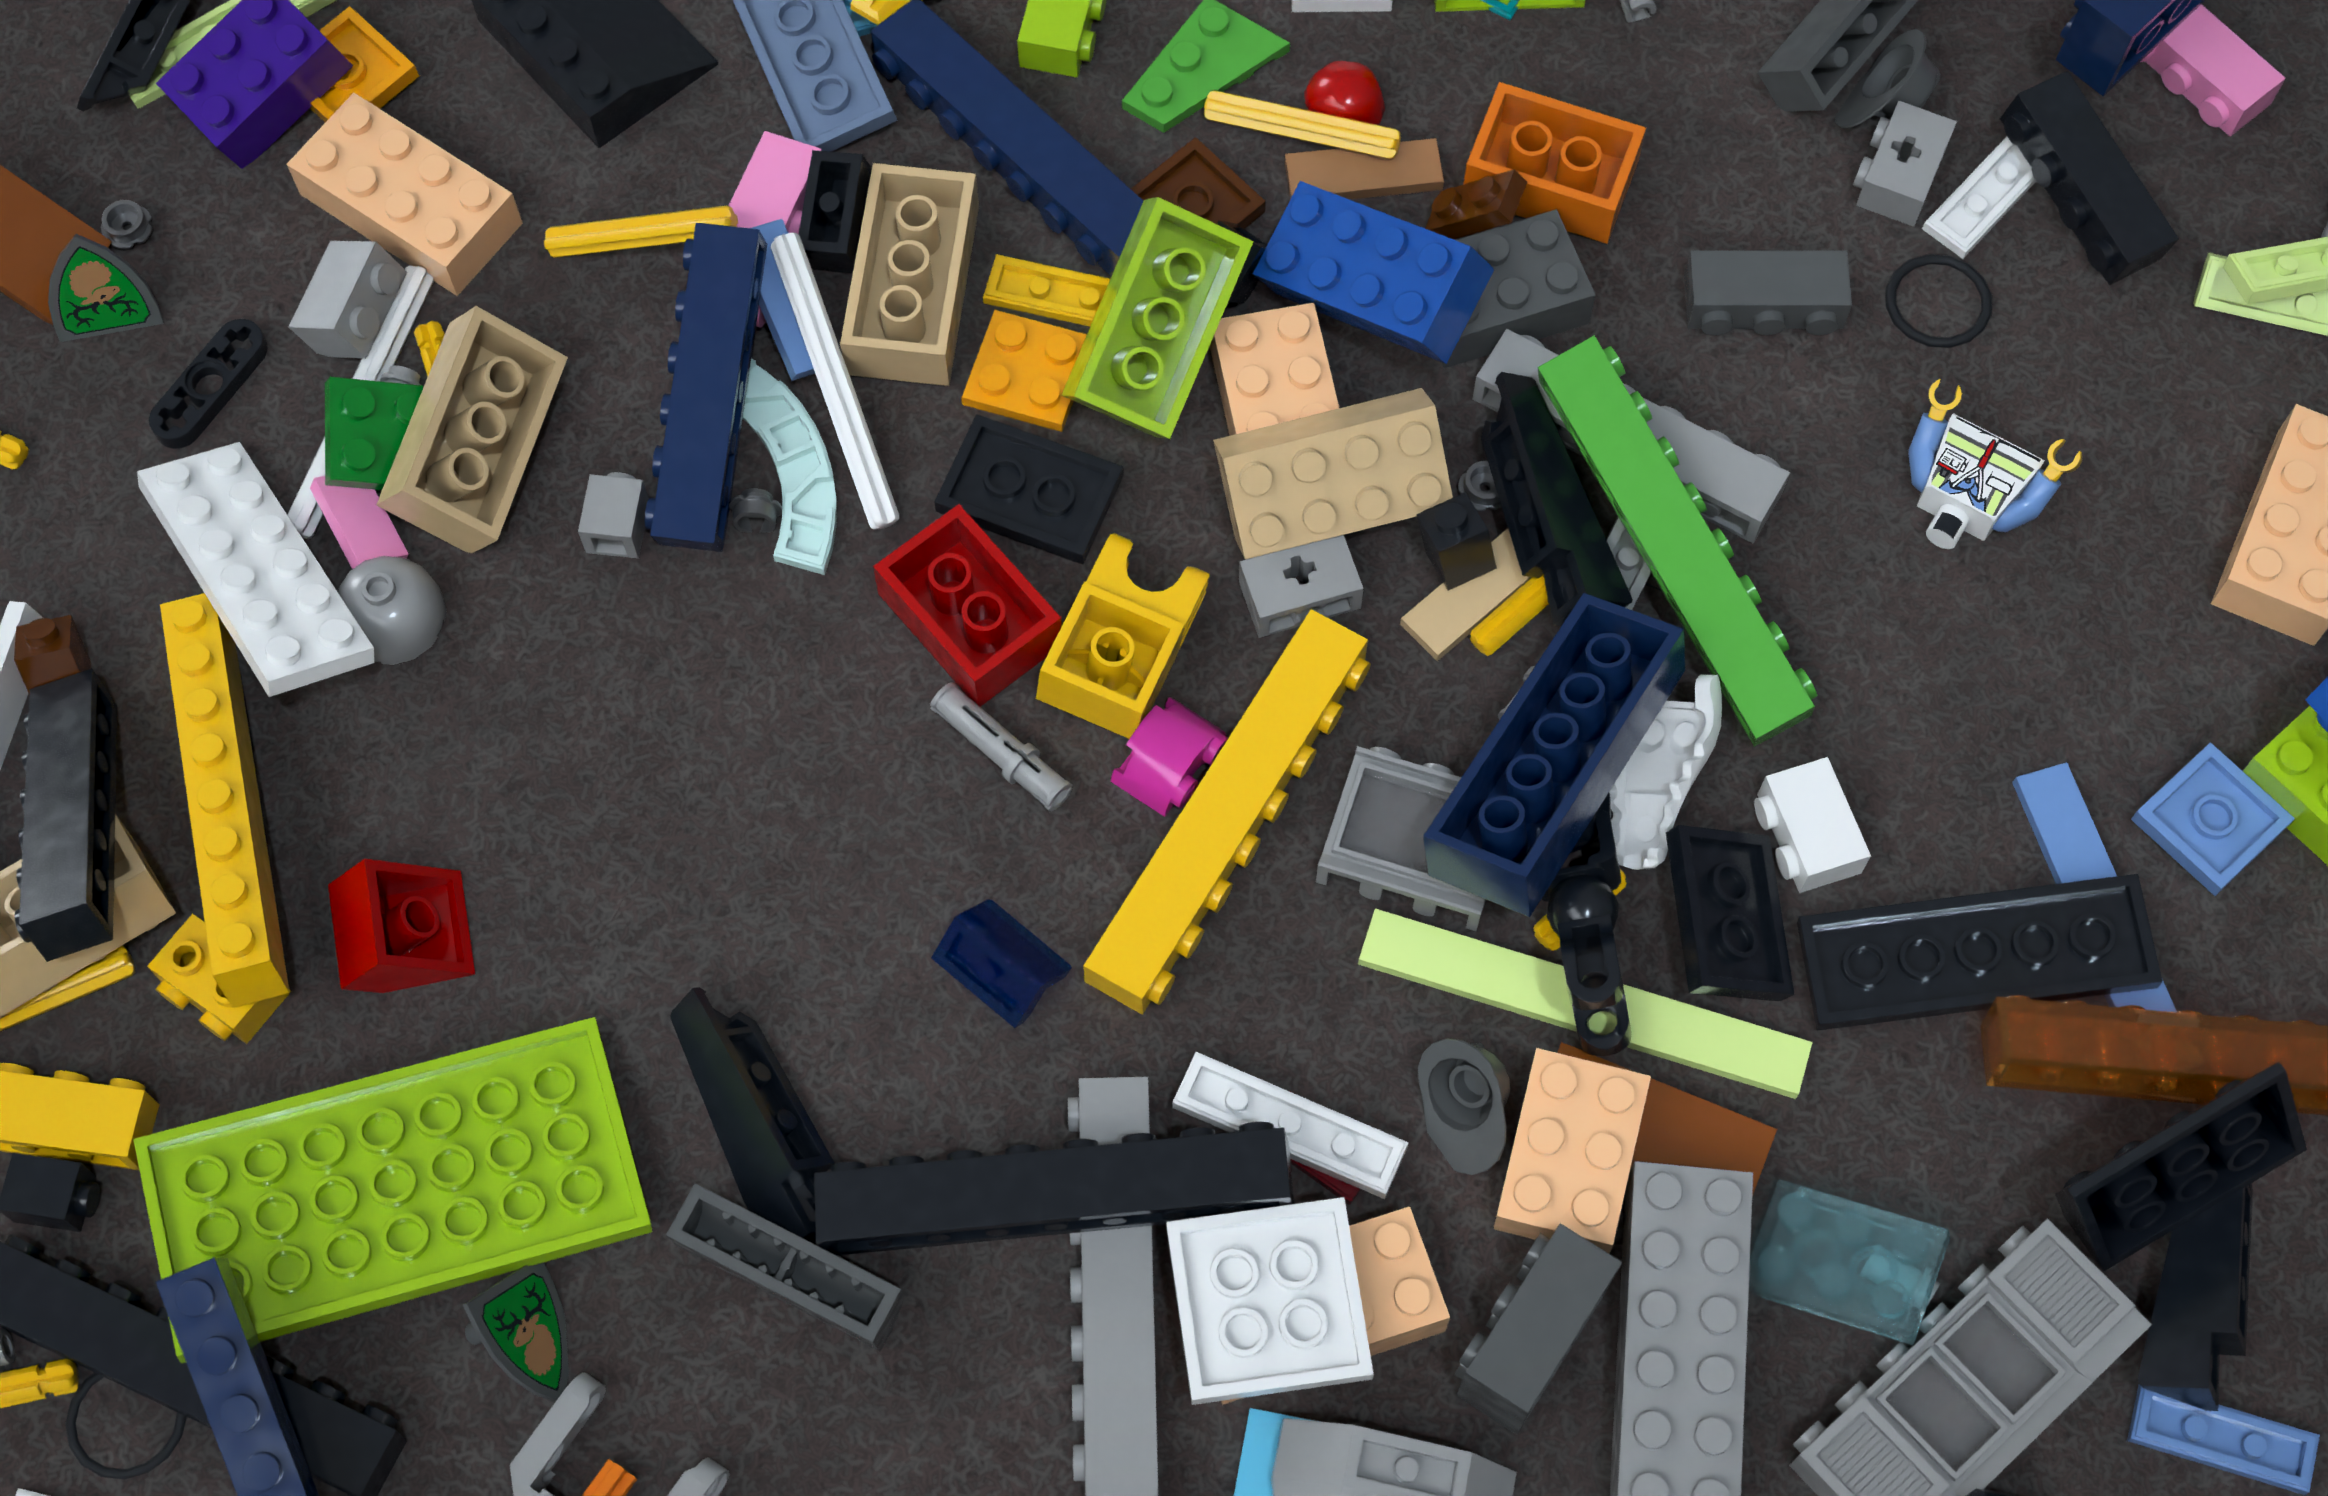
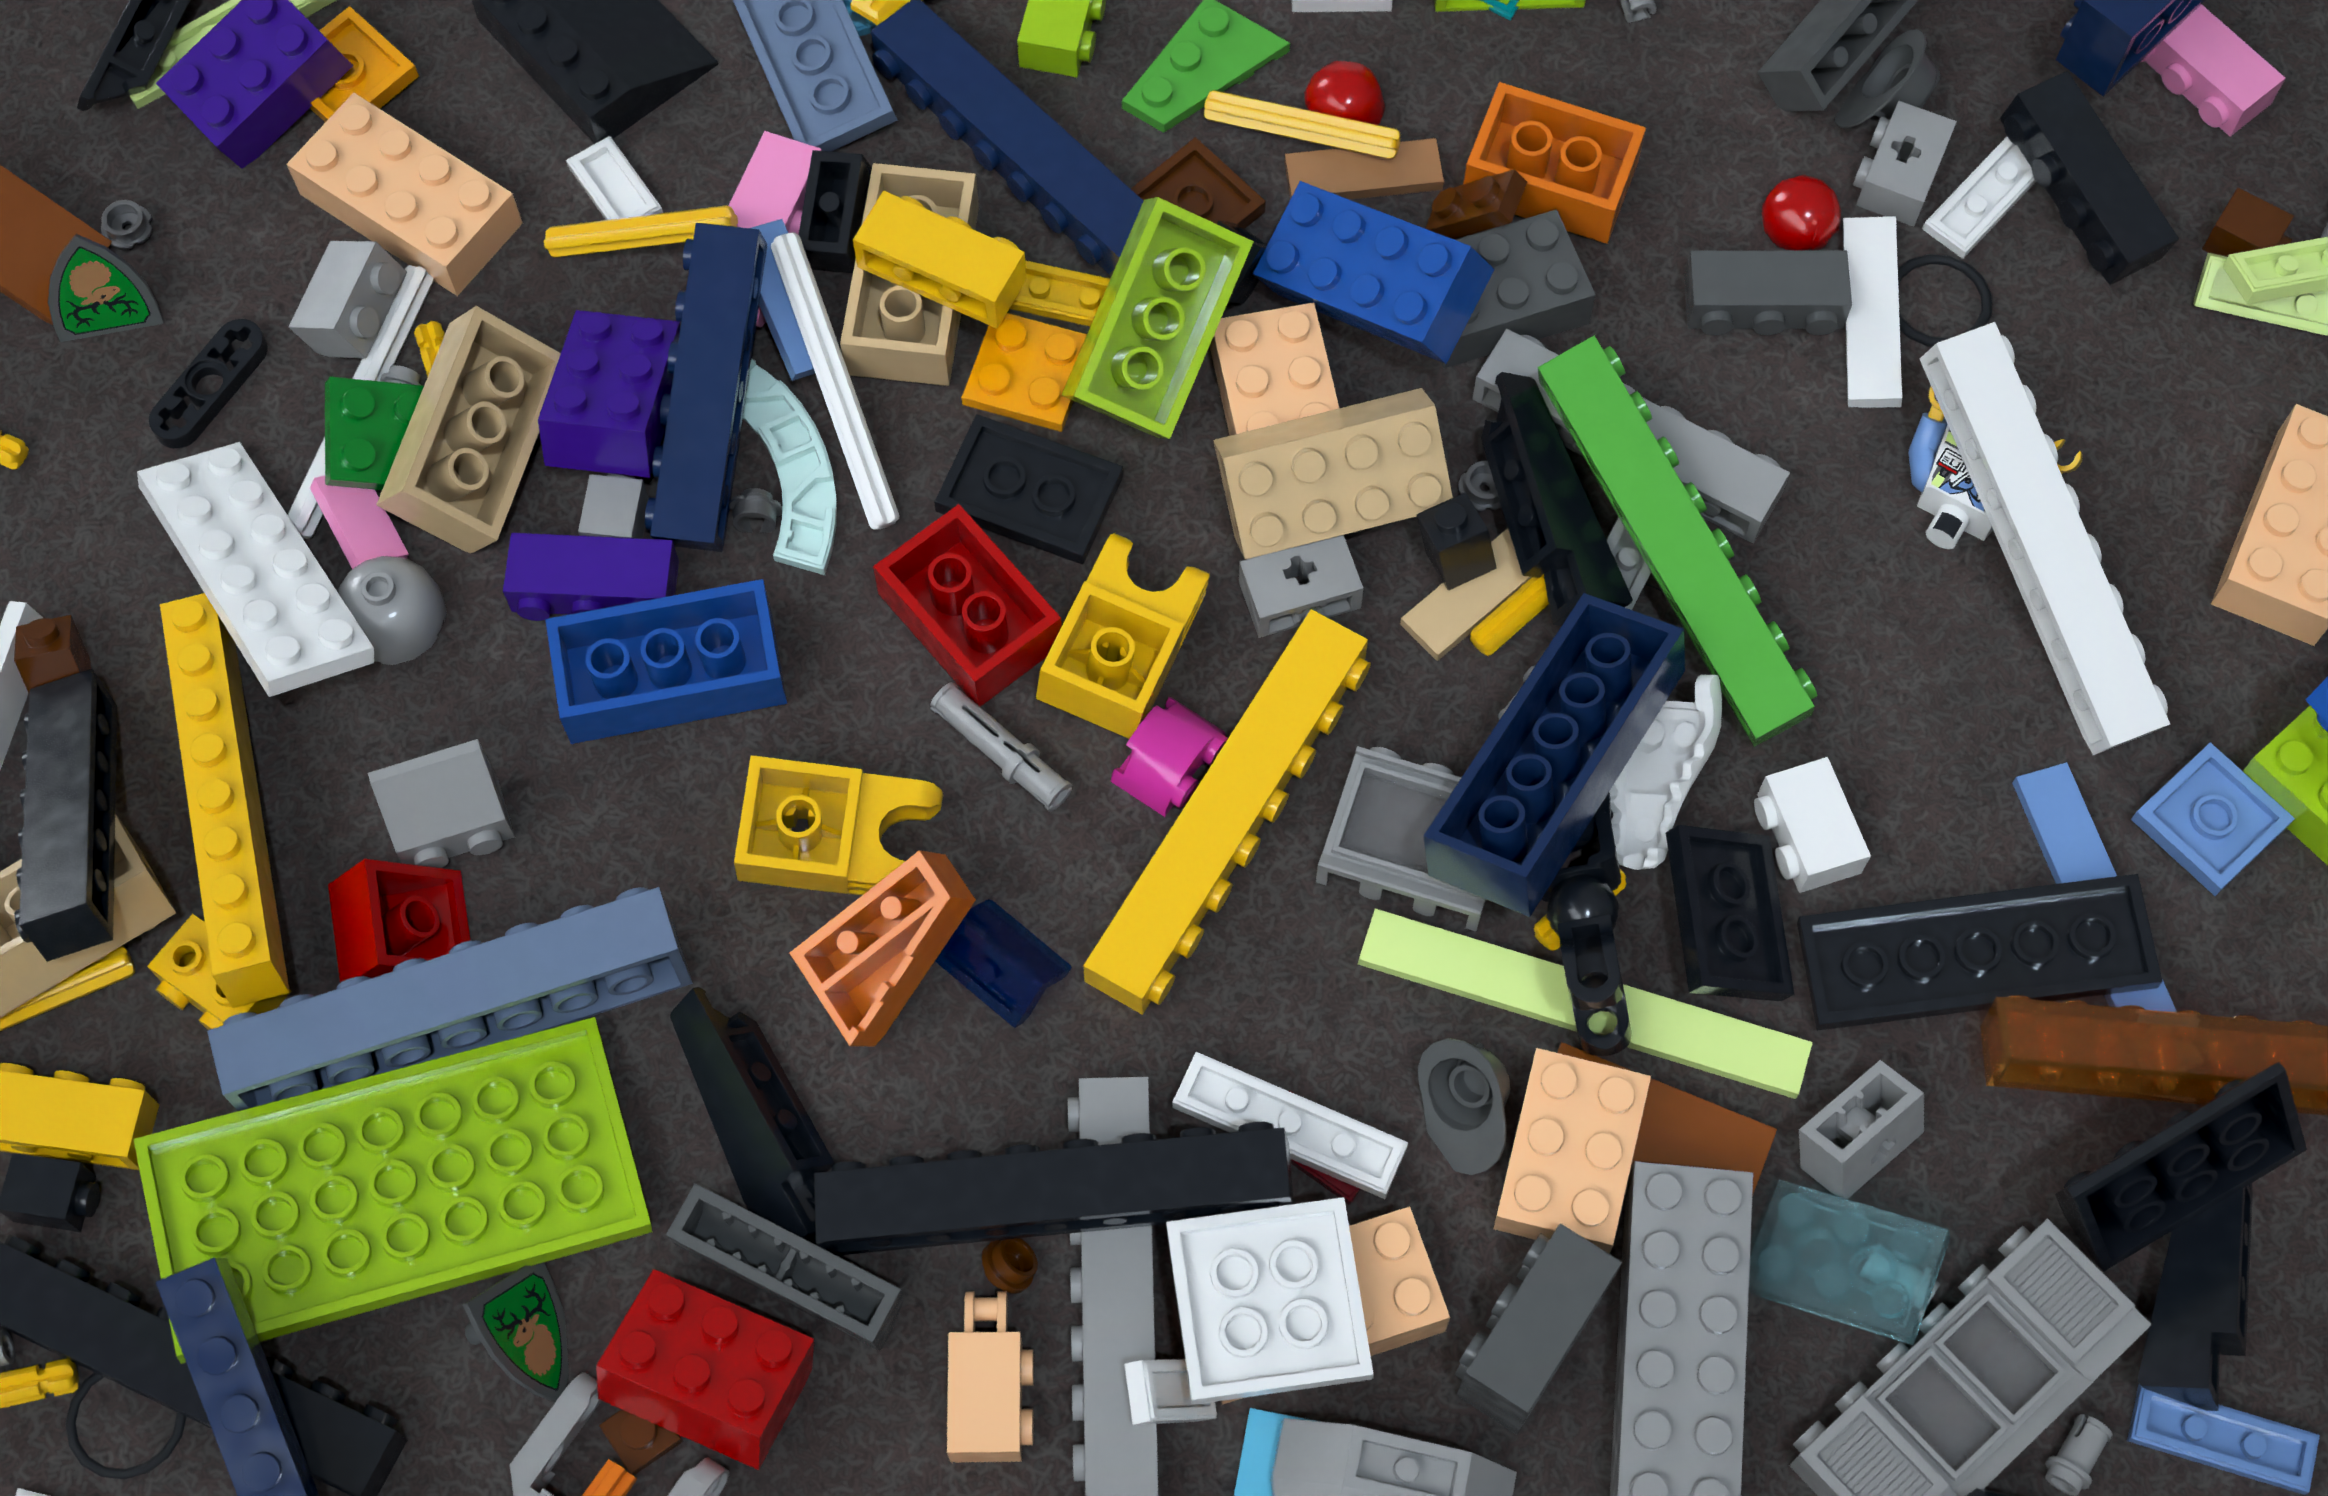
none -> sand blue brick [207,887,693,1111]
none -> light grey slope [368,739,515,868]
none -> dark purple brick [503,533,679,621]
none -> dark purple brick [538,310,680,478]
none -> blue brick [545,579,787,744]
none -> white tile [566,136,663,220]
none -> red brick [596,1269,814,1470]
none -> reddish brown plate [599,1409,684,1476]
none -> yellow brick [734,755,943,895]
none -> orange wedge [790,850,976,1047]
none -> yellow brick [853,190,1027,329]
none -> light nougat brick [947,1291,1034,1462]
none -> reddish brown plate [982,1238,1038,1294]
none -> white tile [1124,1359,1217,1425]
none -> red hair [1762,175,1841,250]
none -> light grey brick [1799,1060,1924,1202]
none -> white tile [1843,216,1902,408]
none -> white brick [1920,322,2170,755]
none -> light grey pin [2045,1414,2113,1496]
none -> reddish brown brick [2202,187,2294,257]

